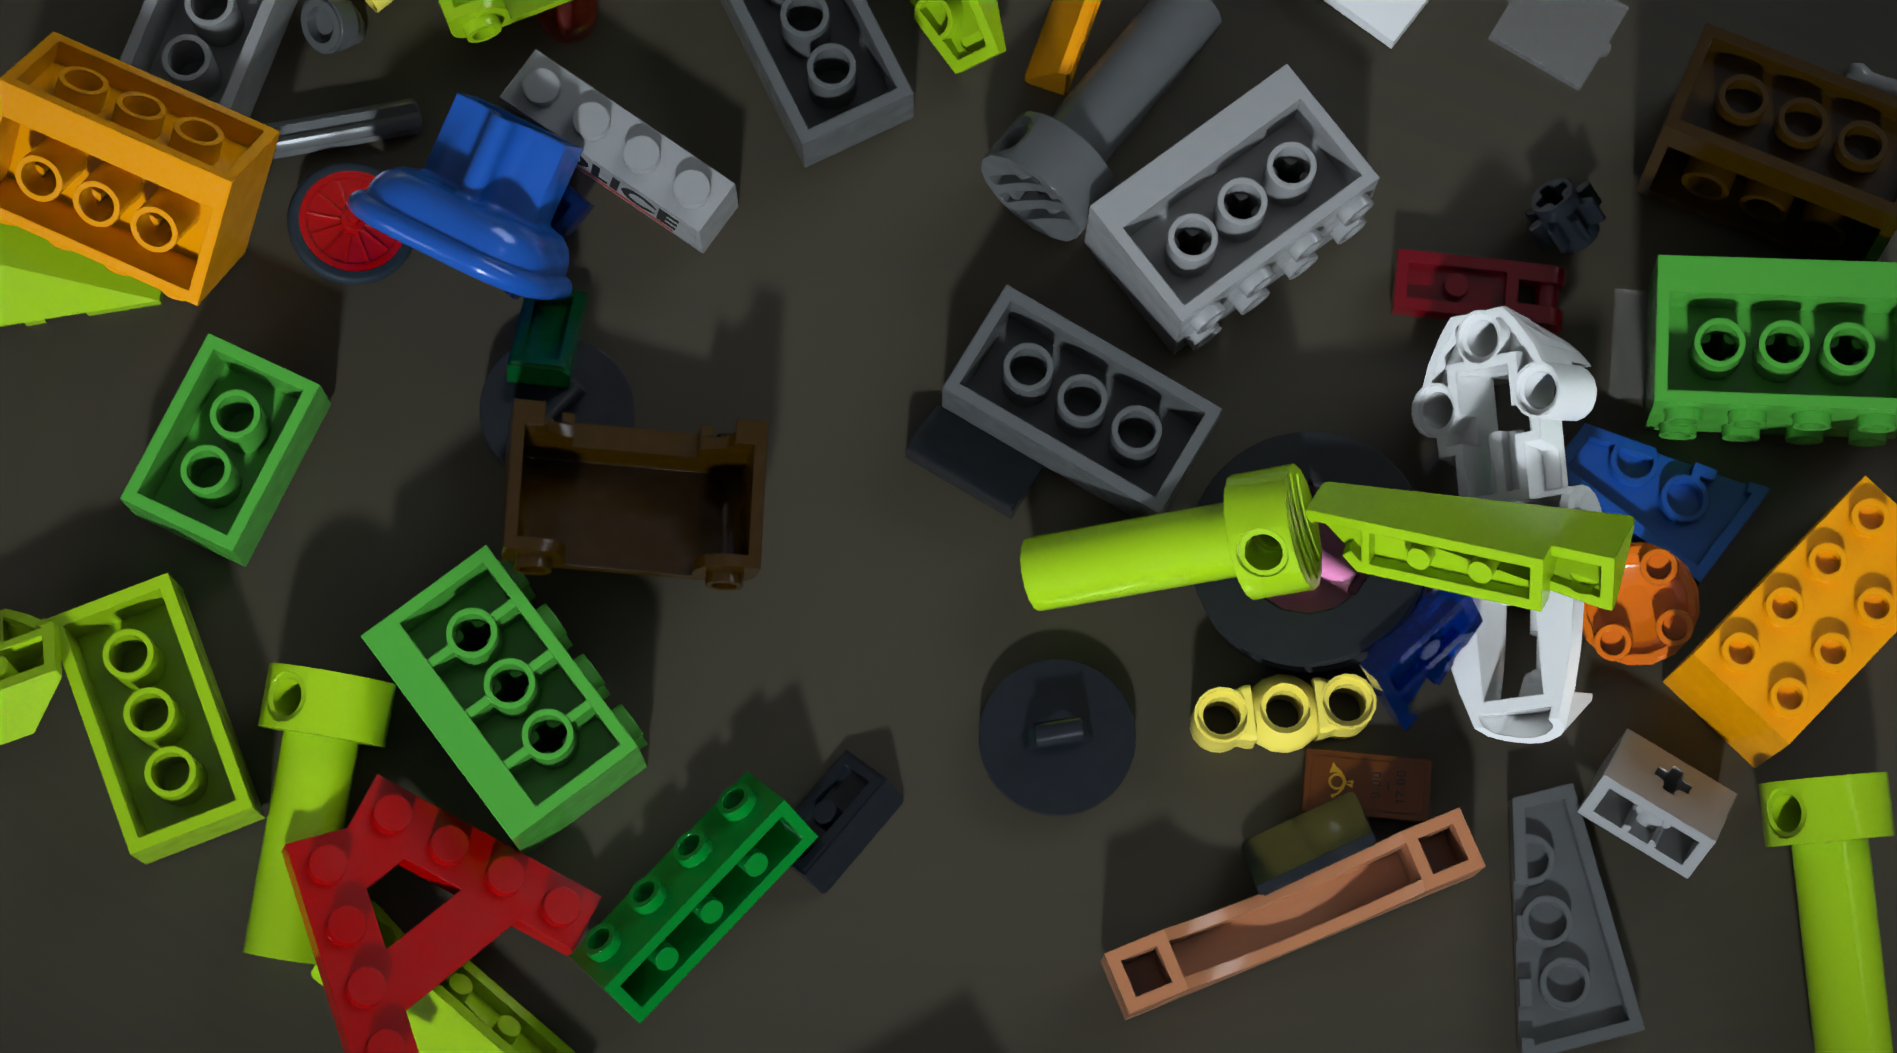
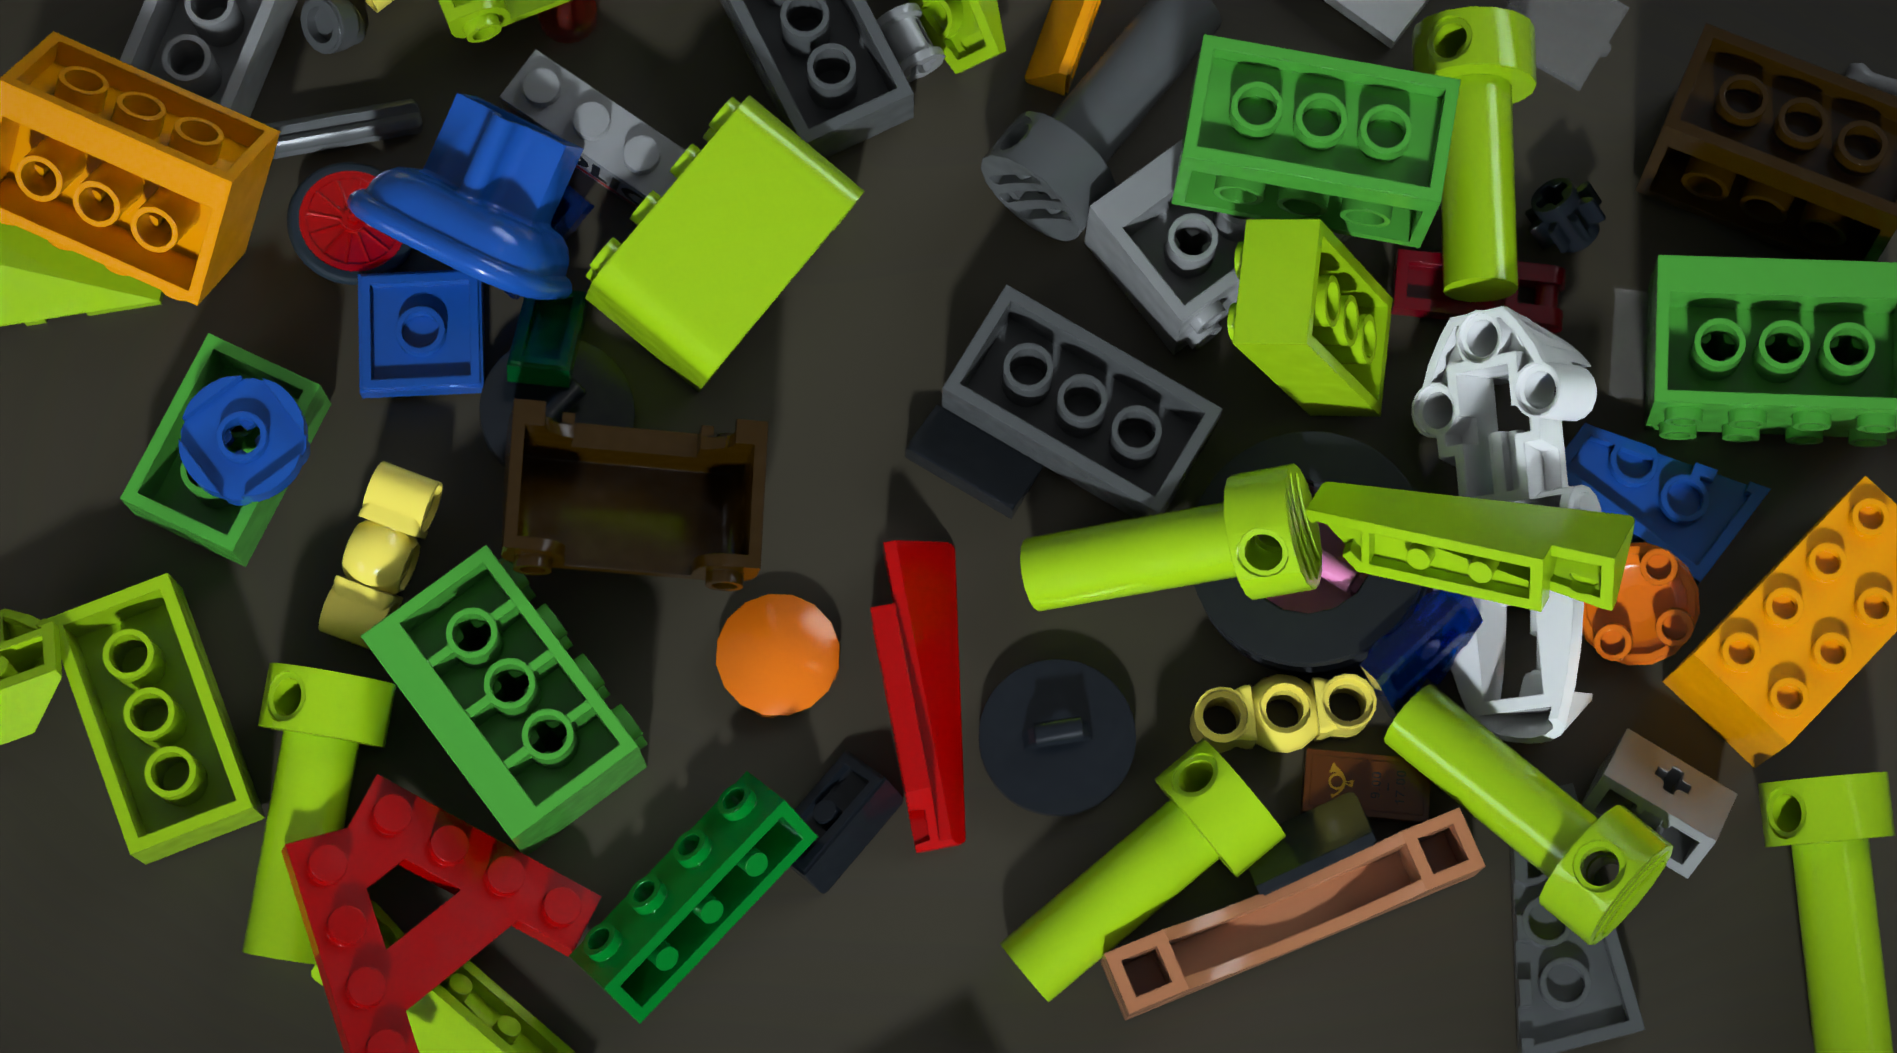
none -> blue plate [179,375,310,506]
none -> light yellow piece [319,461,443,650]
none -> blue plate [358,270,486,399]
none -> lime windscreen [585,95,865,392]
none -> orange dish [716,594,840,718]
none -> red wedge [870,540,966,854]
none -> light grey bush [876,3,945,83]
none -> lime piece [1000,738,1286,1002]
none -> bright green brick [1171,34,1461,248]
none -> lime brick [1227,219,1393,417]
none -> lime piece [1384,684,1673,945]
none -> lime piece [1412,6,1537,302]

